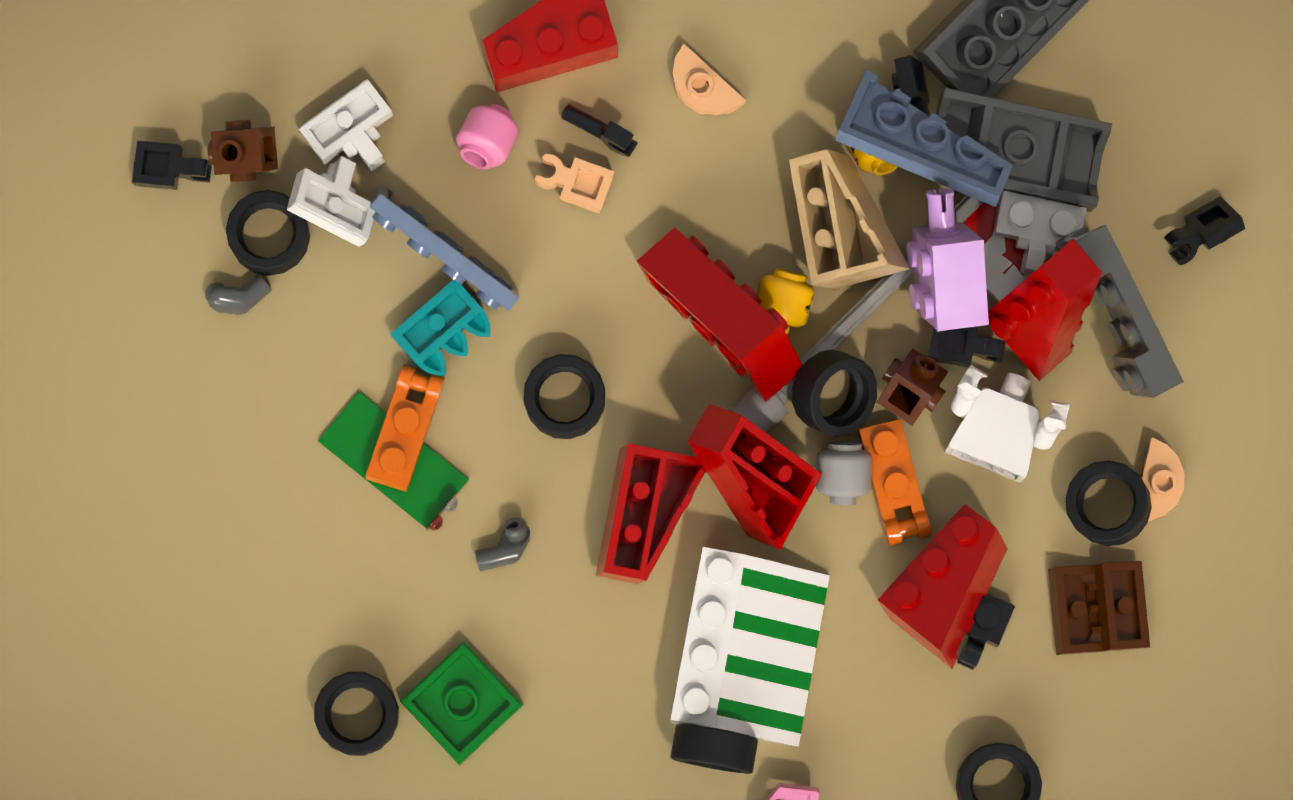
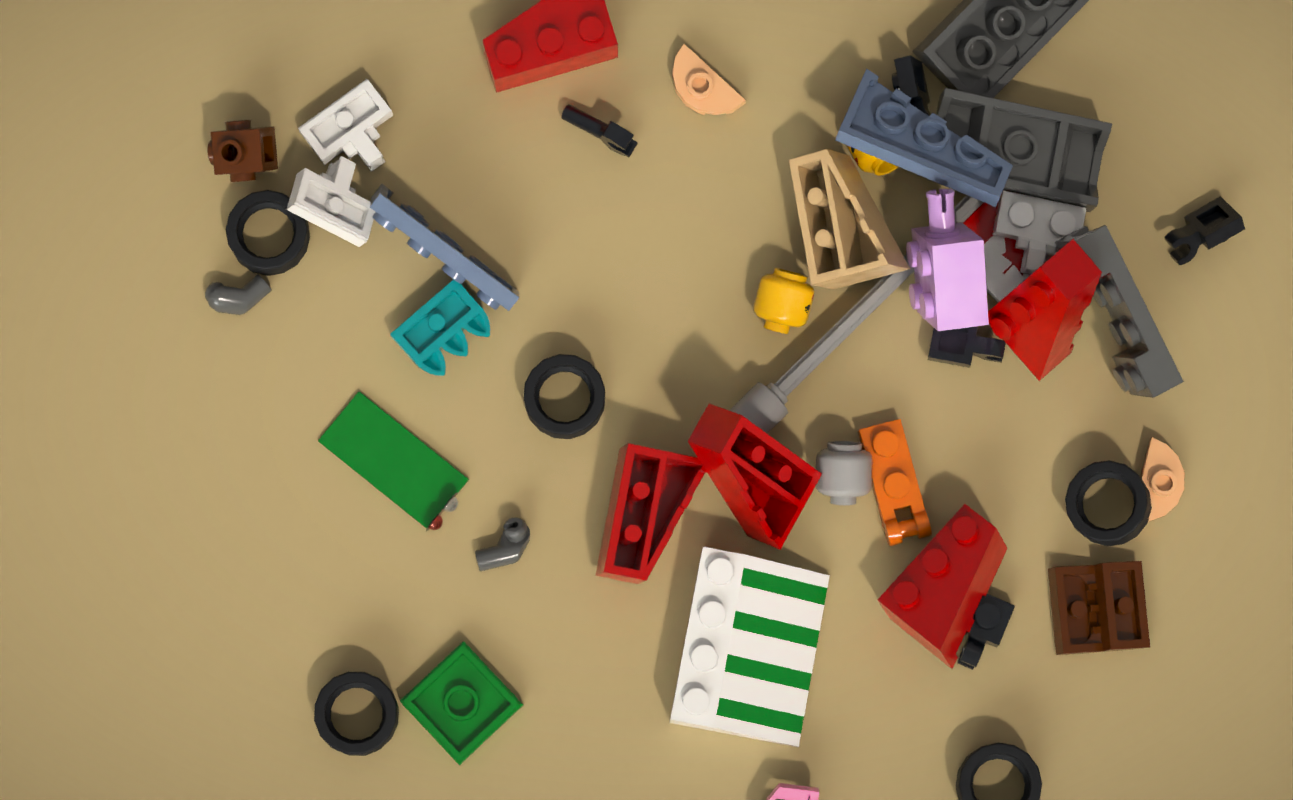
black plate [132,141,212,190] -> none
orange plate [366,364,445,492] -> none
bright pink head [456,104,519,170] -> none
light nougat plate [534,154,615,214] -> none
red wedge [637,228,803,402] -> none
black tyre [670,724,758,774] -> none
black tyre [792,349,877,437] -> none
reddish brown brick [876,348,948,426] -> none
white torso [944,365,1070,483] -> none

